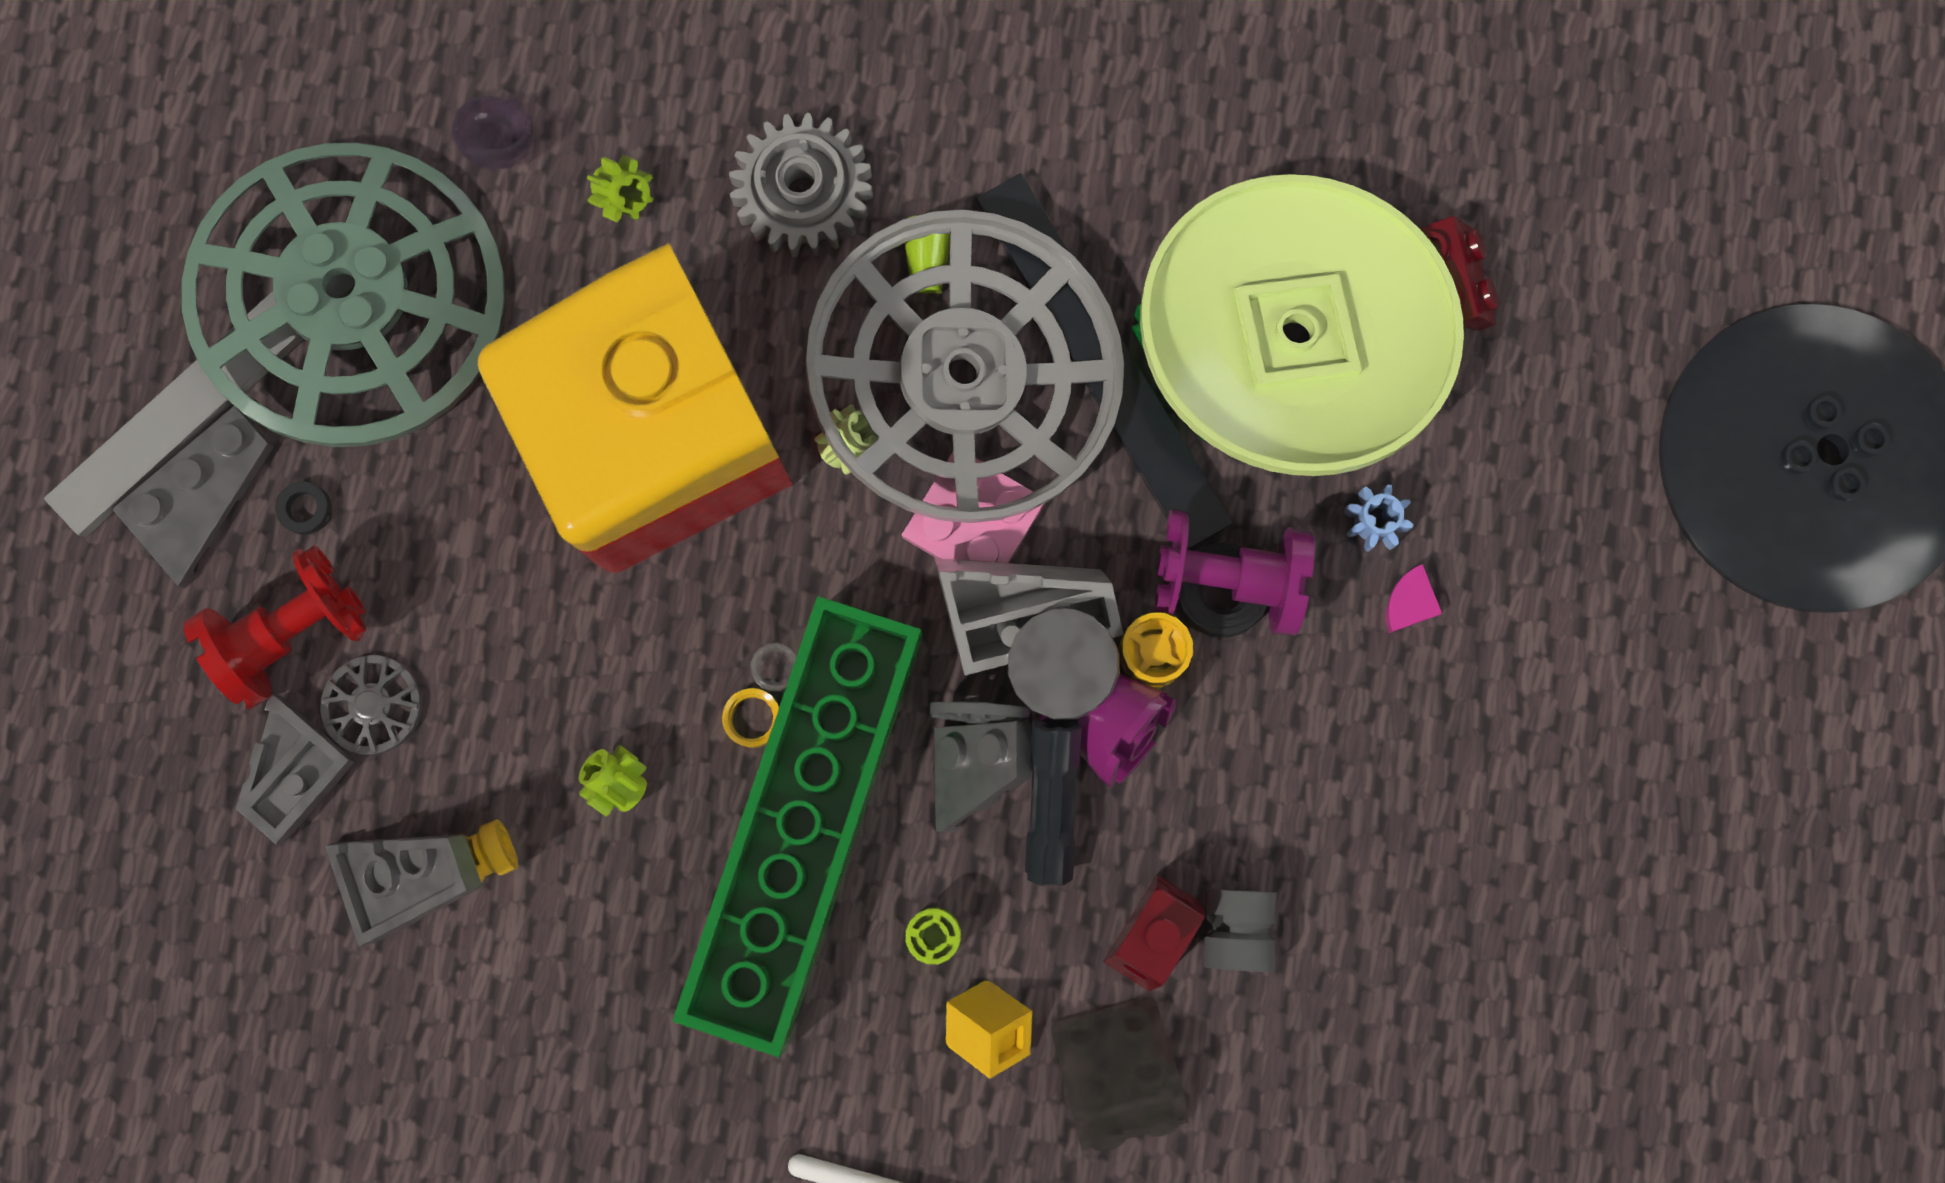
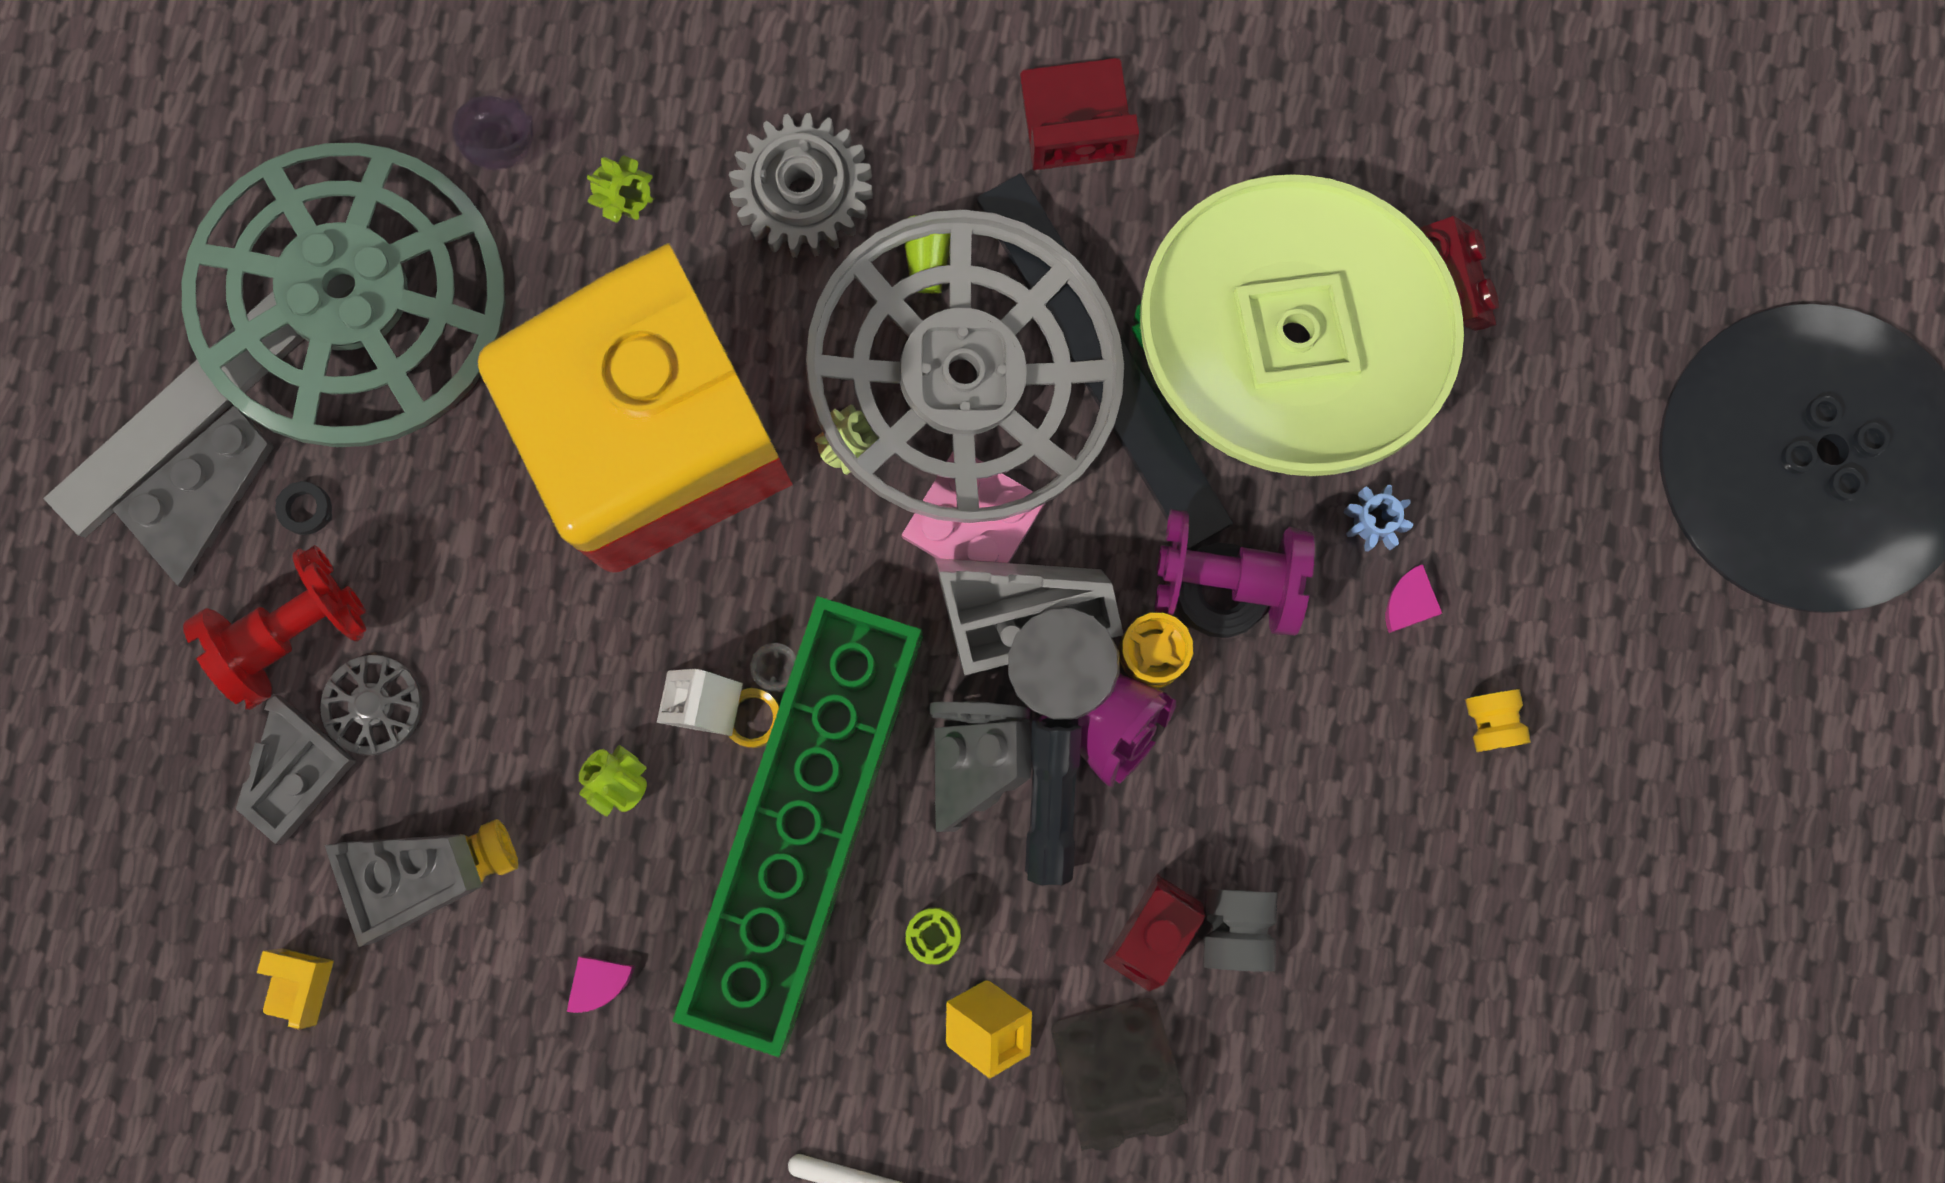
none -> yellow panel [257,948,334,1029]
none -> dark pink tile [567,956,635,1013]
none -> white slope [657,669,743,736]
none -> dark red bracket [1020,58,1139,171]
none -> yellow wheel [1465,689,1531,752]

